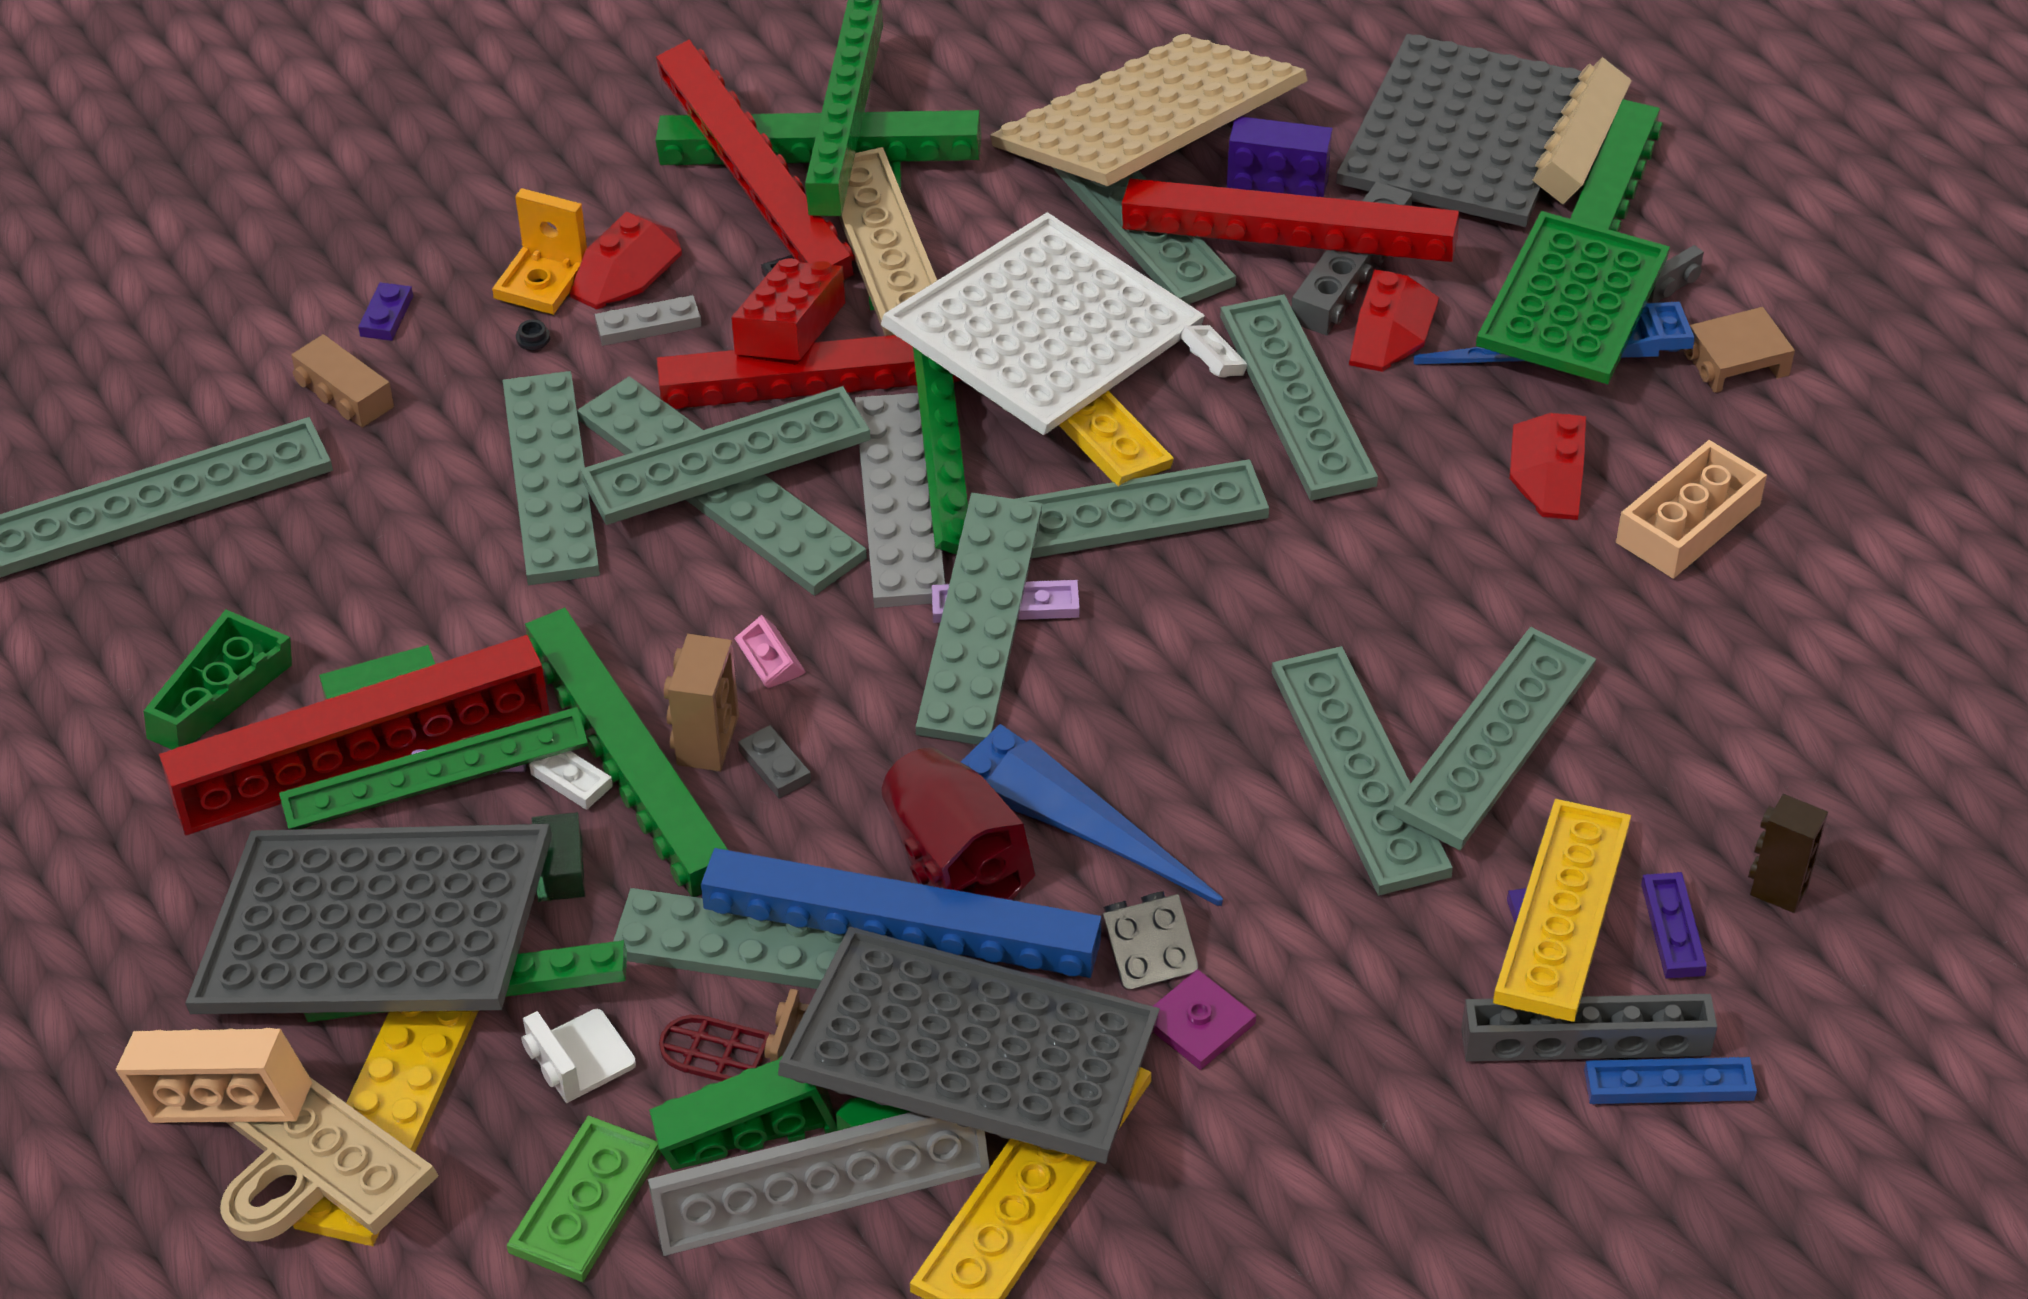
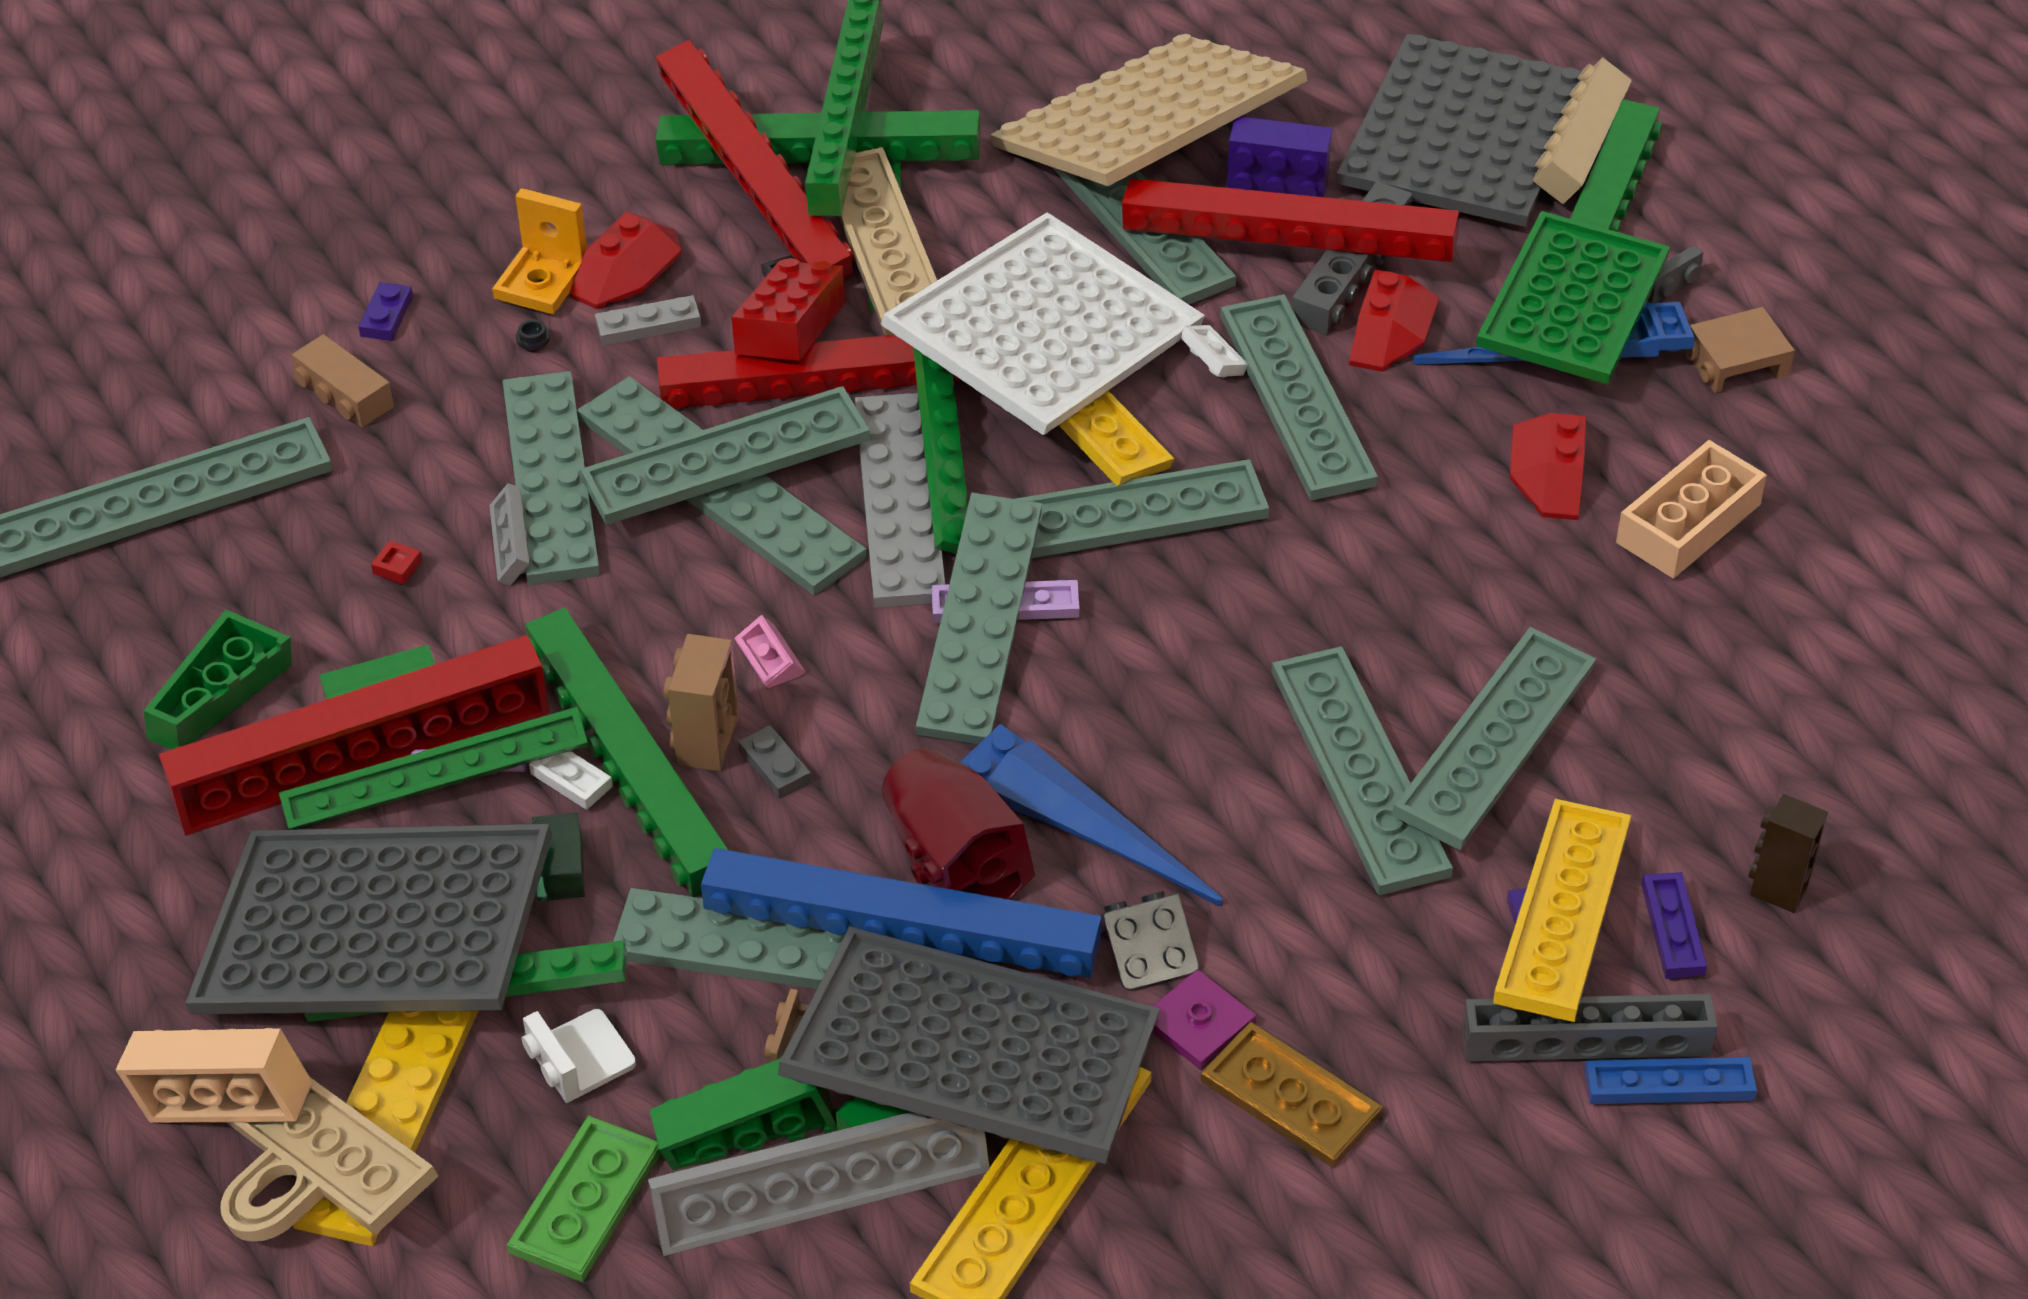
dark red window [659,1014,771,1082] -> none
none -> red plate [371,540,423,584]
none -> light grey plate [489,483,530,586]
none -> pearl gold tile [1201,1021,1383,1168]

